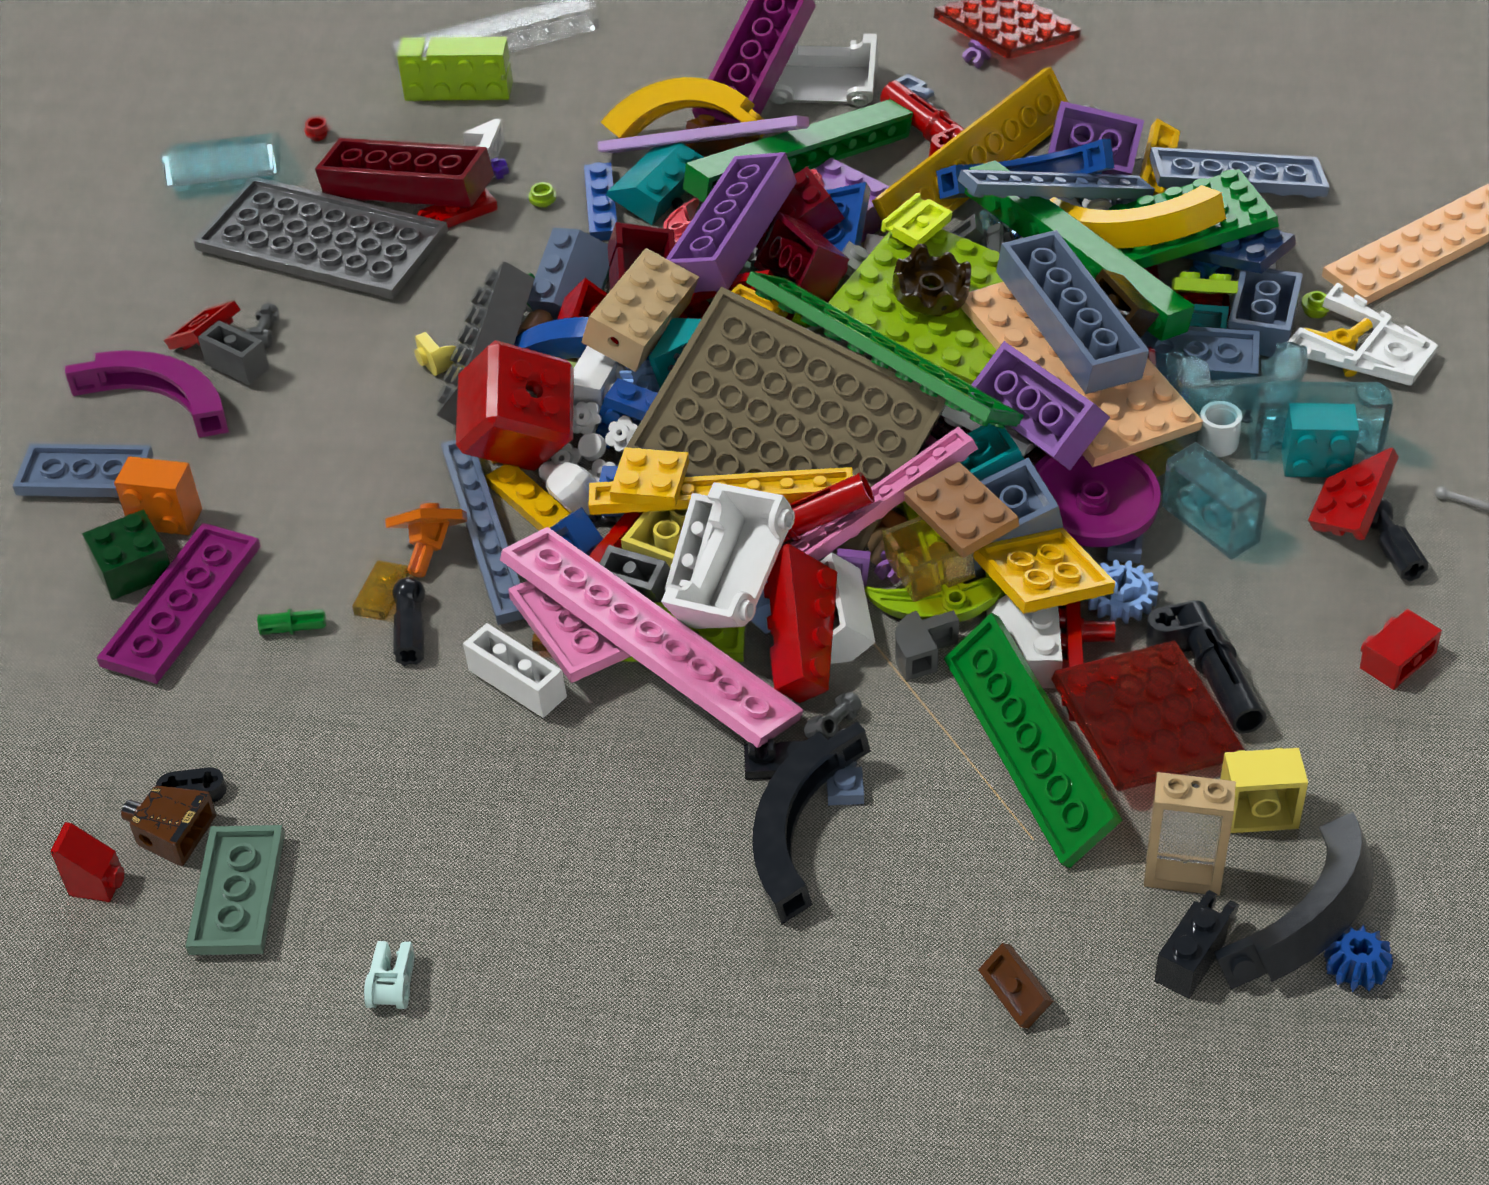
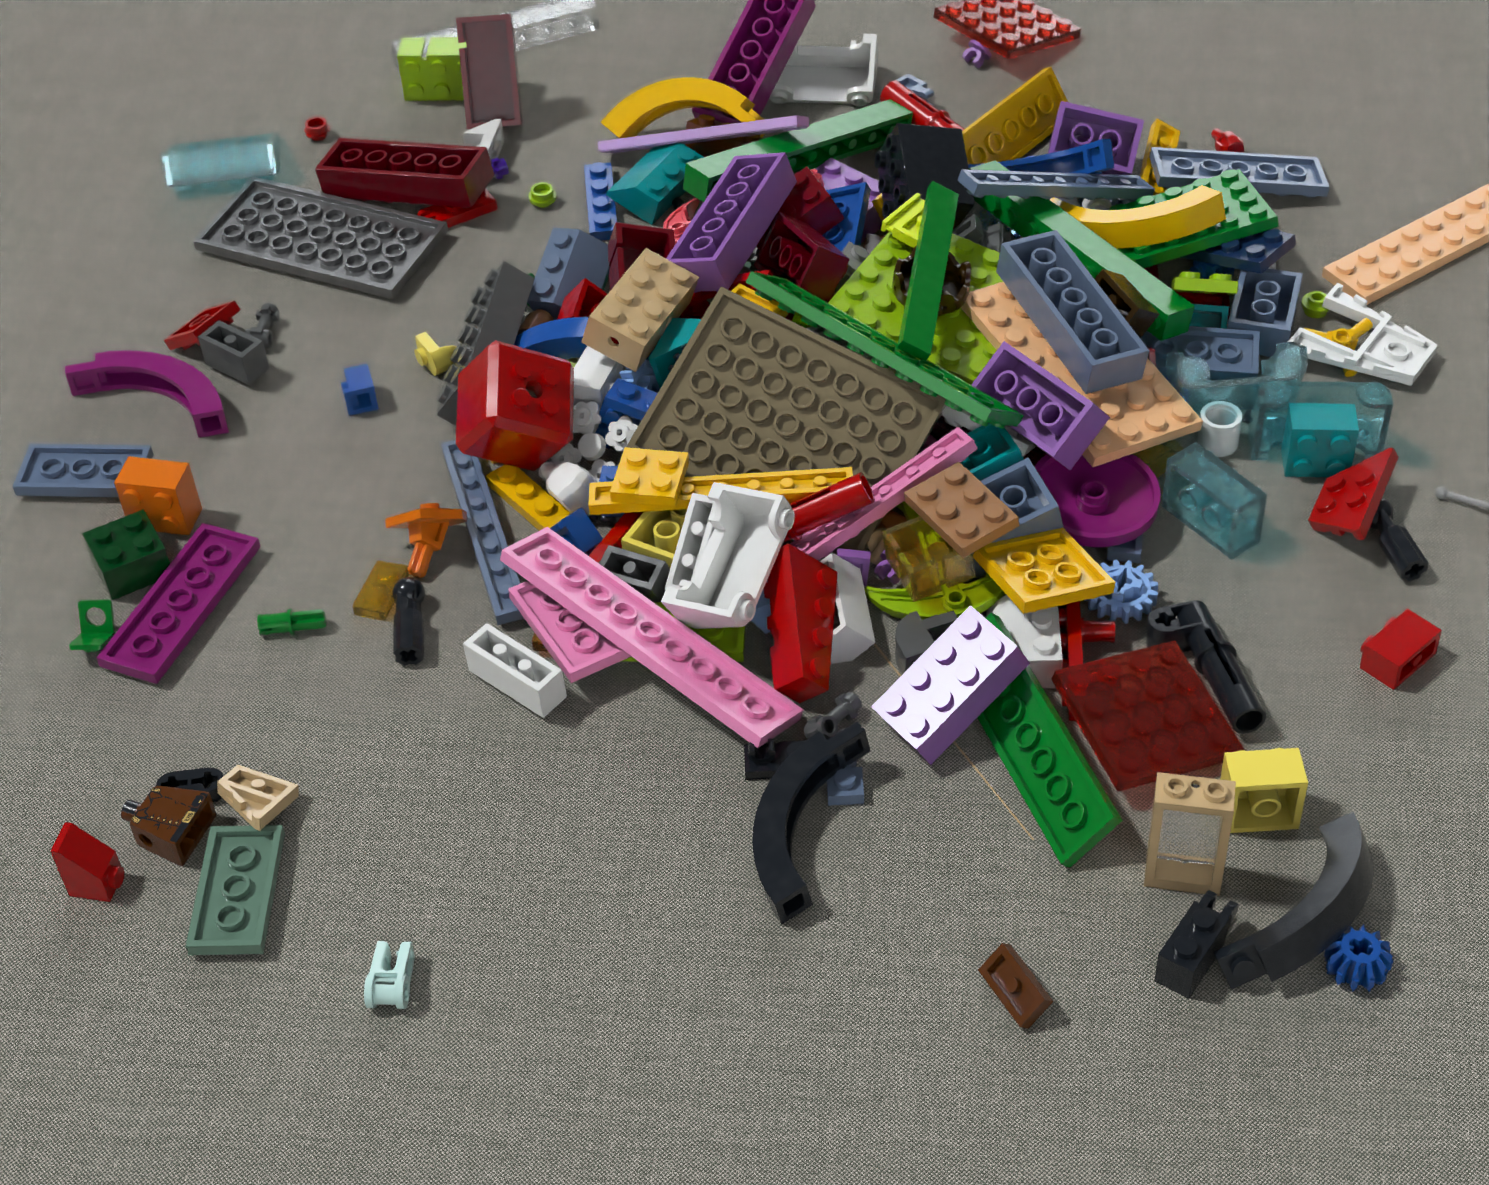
none -> green bracket [69,599,115,652]
none -> tan wing [217,765,299,831]
none -> blue brick [340,364,379,416]
none -> piece [456,13,523,129]
none -> brick [871,605,1030,765]
none -> black container [874,123,975,229]
none -> green tile [897,181,959,361]
none -> red piece [1211,128,1245,153]

